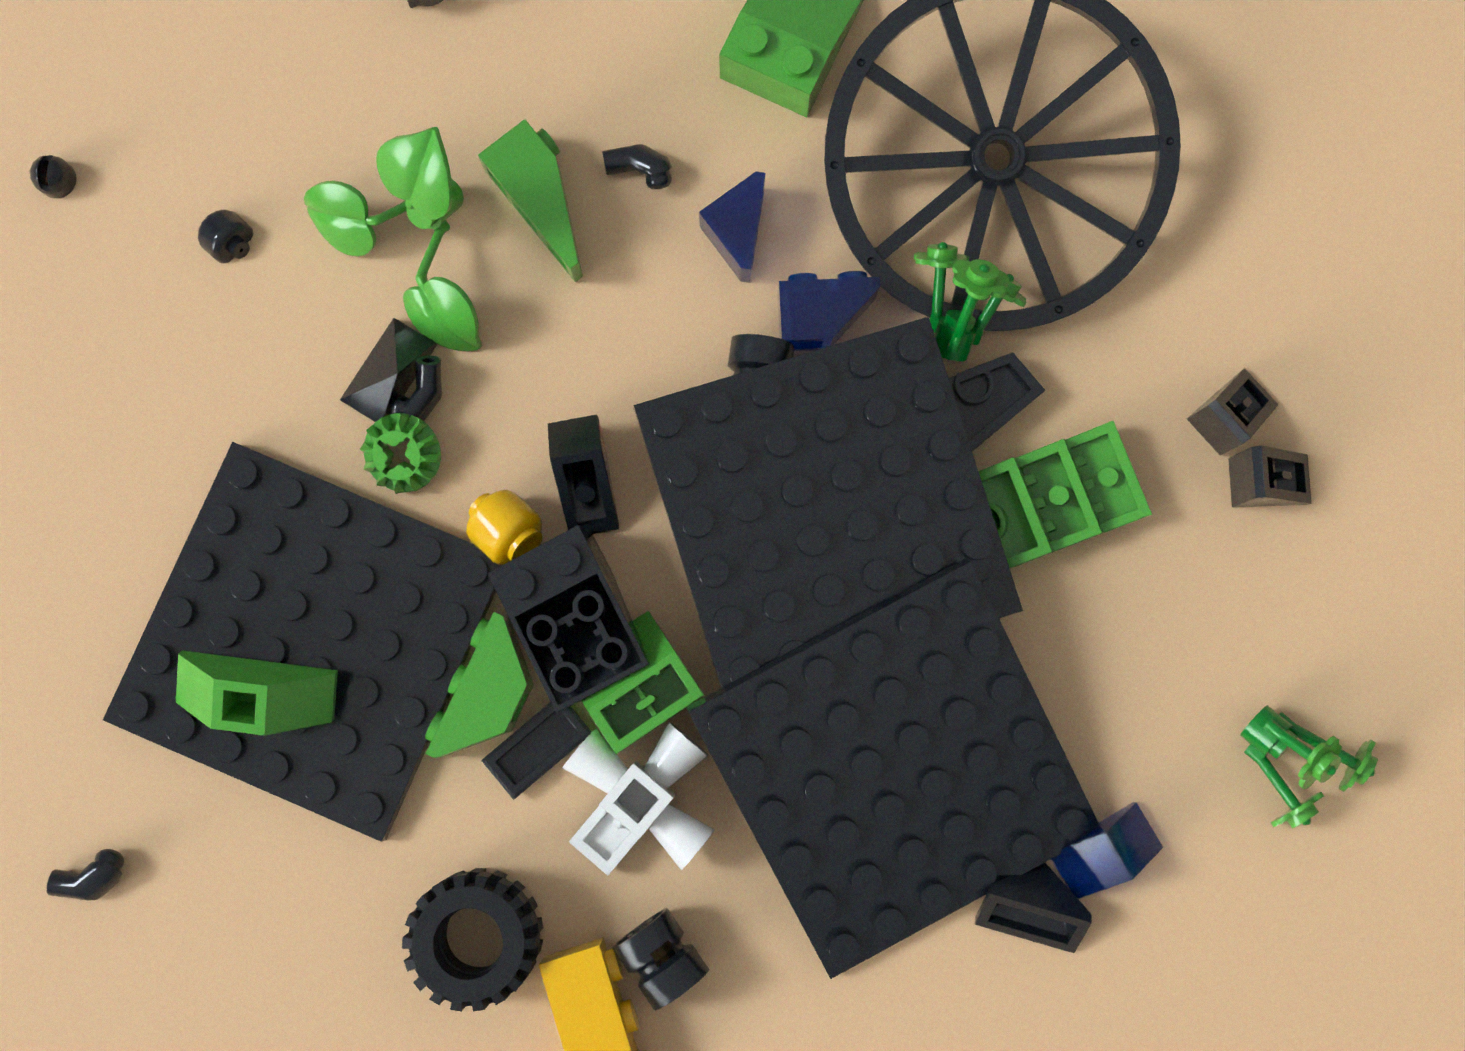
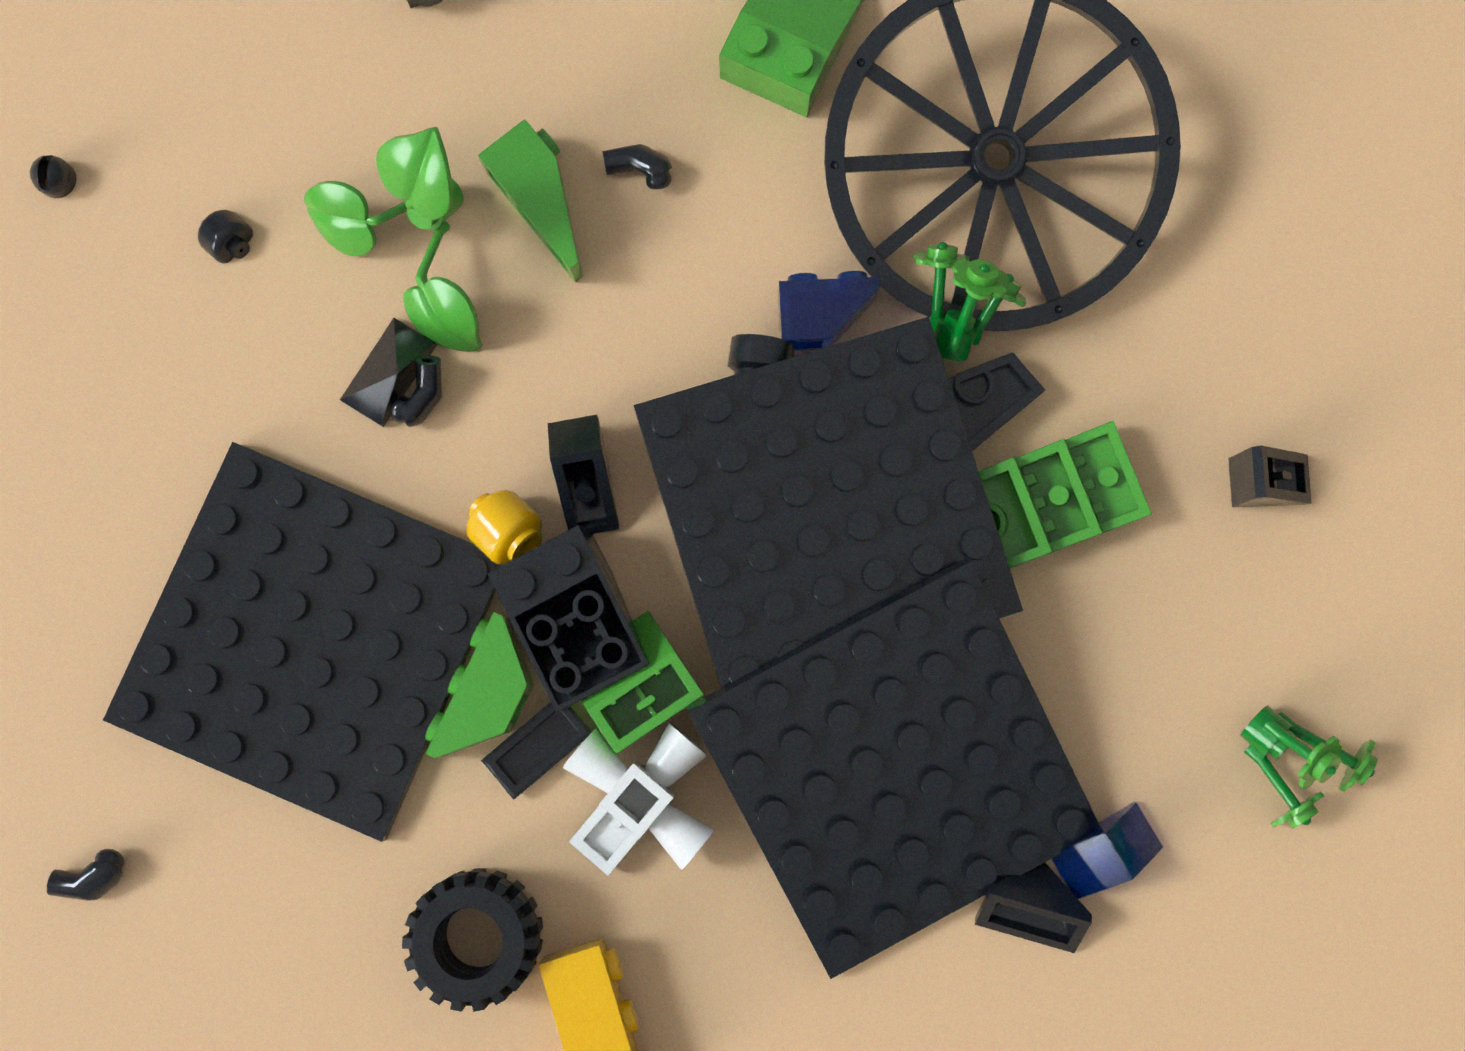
bright green slope [176,650,338,736] -> none
bright green gear [360,413,441,494] -> none
black wheel [612,908,710,1010] -> none
clear blue slope [699,171,766,283] -> none
black slope [1187,368,1278,455] -> none

